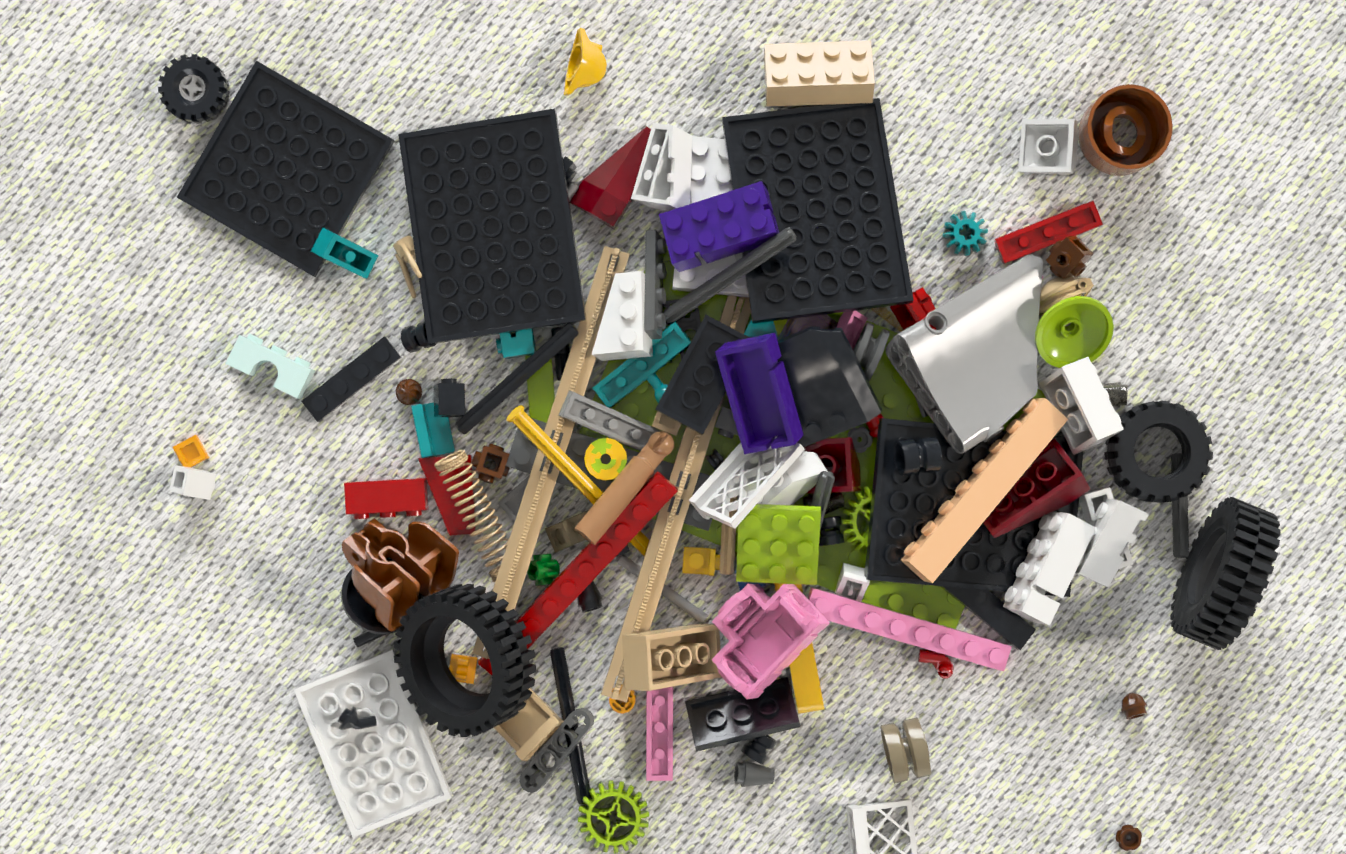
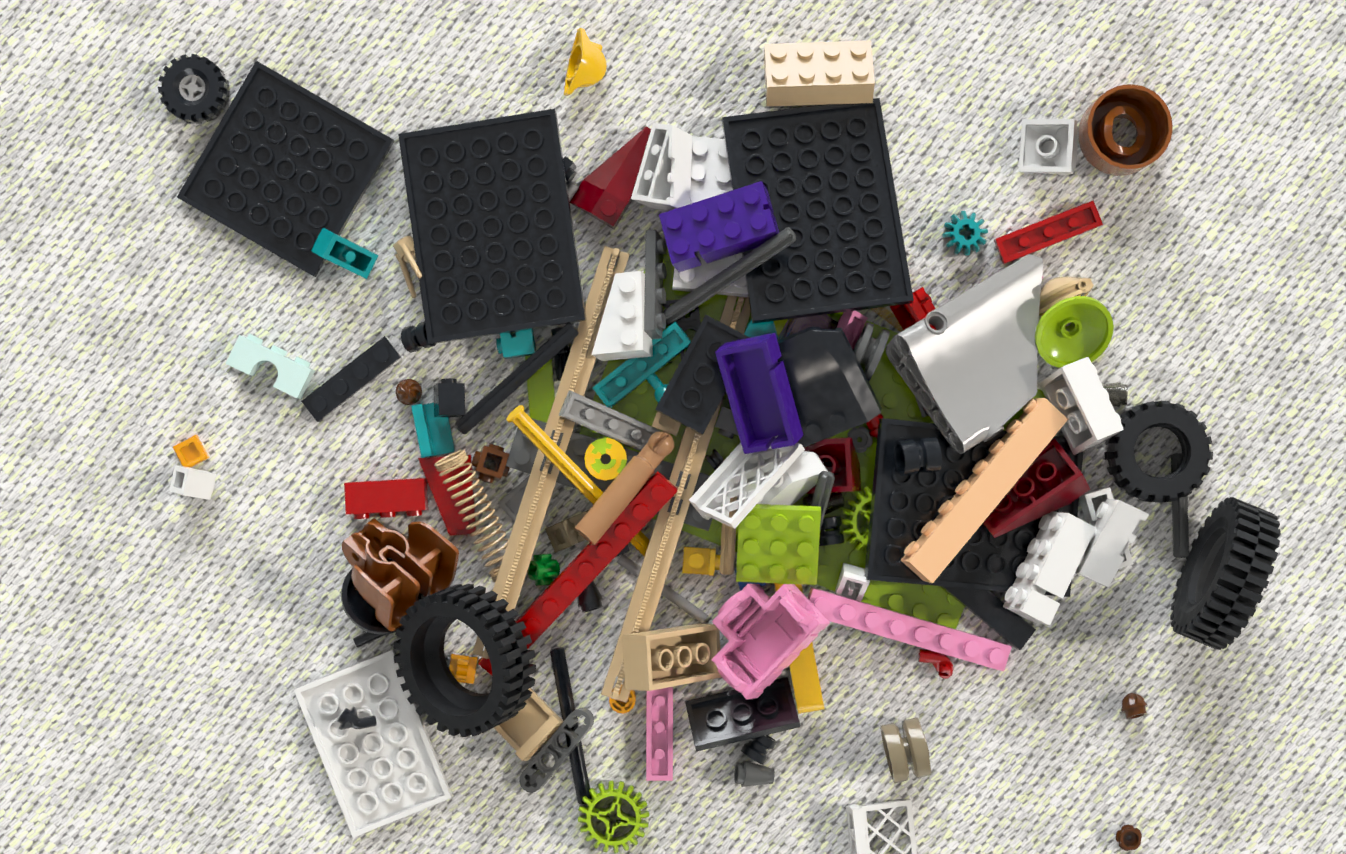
reddish brown brick [1046,235,1094,278] -> none

